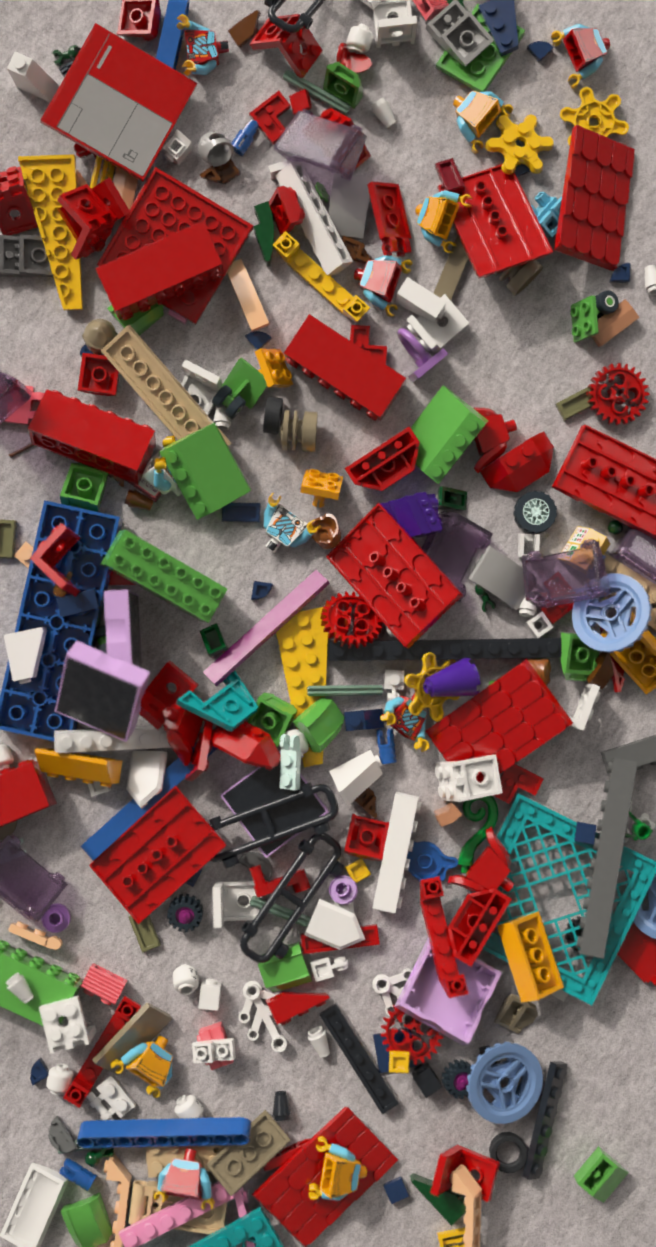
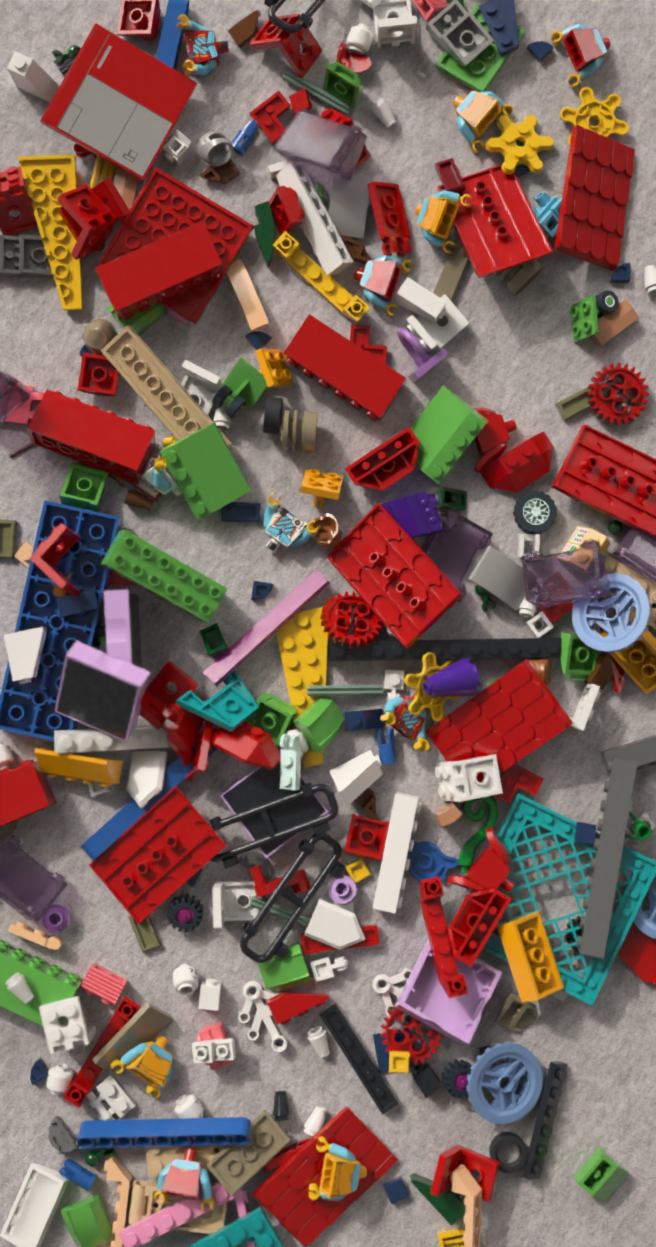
none -> white cone [304,1106,327,1136]

